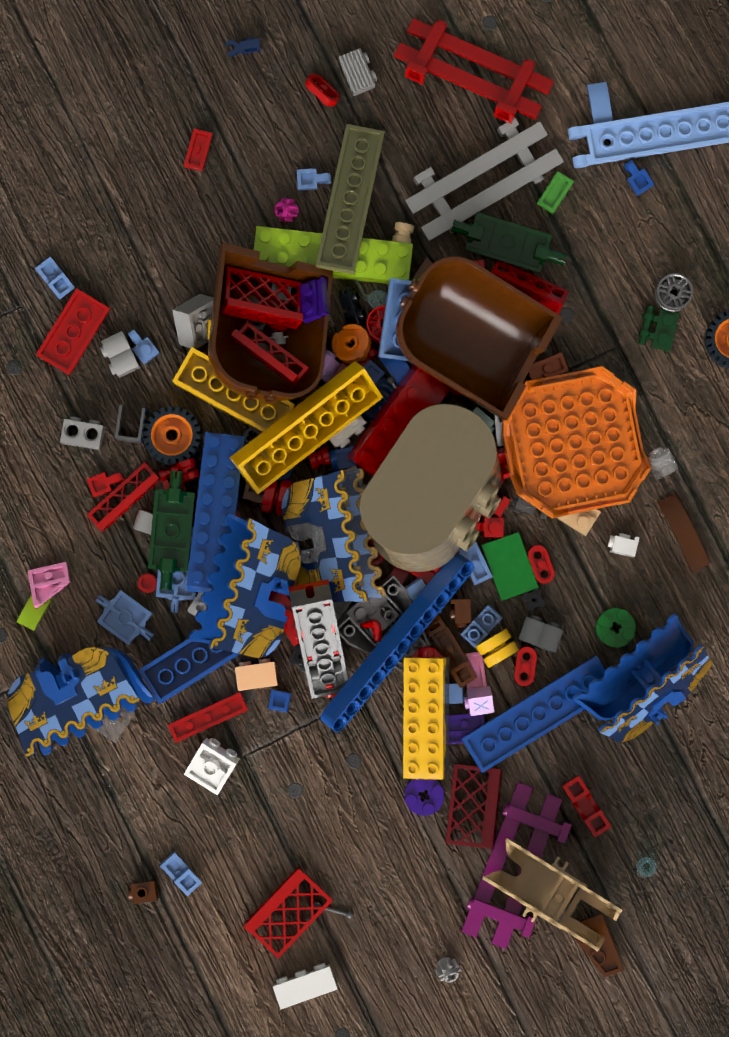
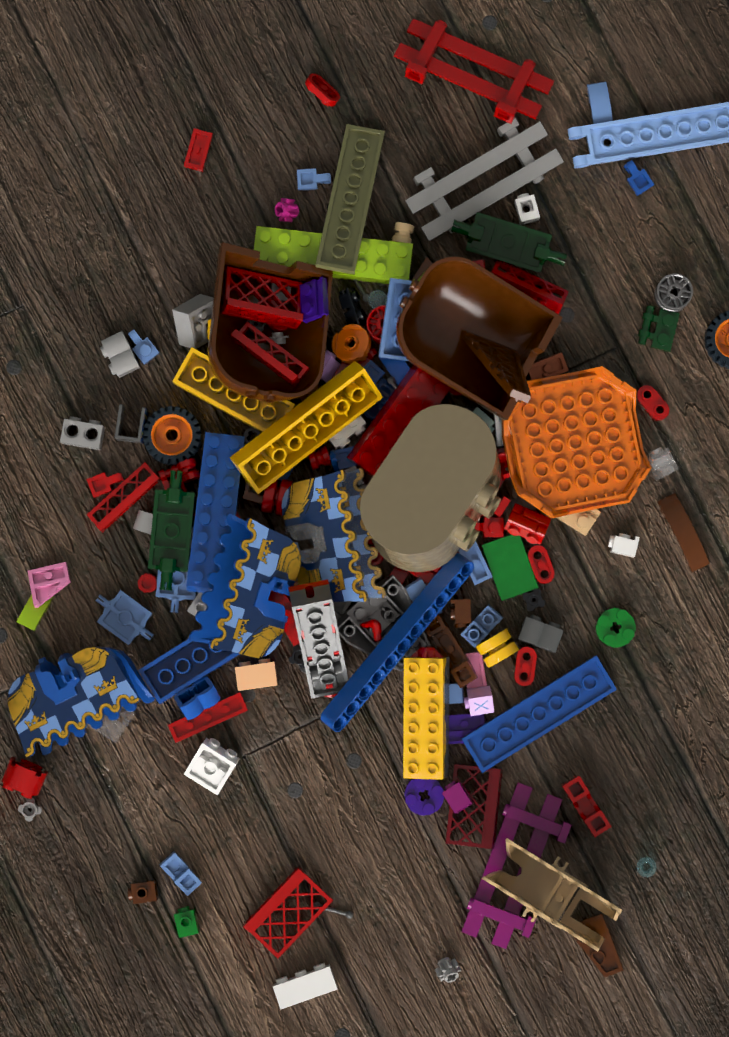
medium blue slope [35,257,75,300] -> none
red plate [36,288,111,376] -> none
dark blue plate [226,37,261,57] -> none
blue tile [268,689,291,712] -> none
light grey brick [339,48,377,96] -> none
bright green tile [536,171,574,215] -> none
blue animal [572,614,712,742] -> none
none -> red brick [2,757,48,799]
none -> light grey plate [18,798,42,822]
none -> blue brick [174,676,221,720]
none -> green brick [174,906,200,938]
none -> magenta brick [442,781,474,814]
none -> reddish brown wing [461,330,531,403]
none -> red brick [504,503,551,545]
none -> white brick [514,193,540,225]
none -> red plate [636,385,669,421]

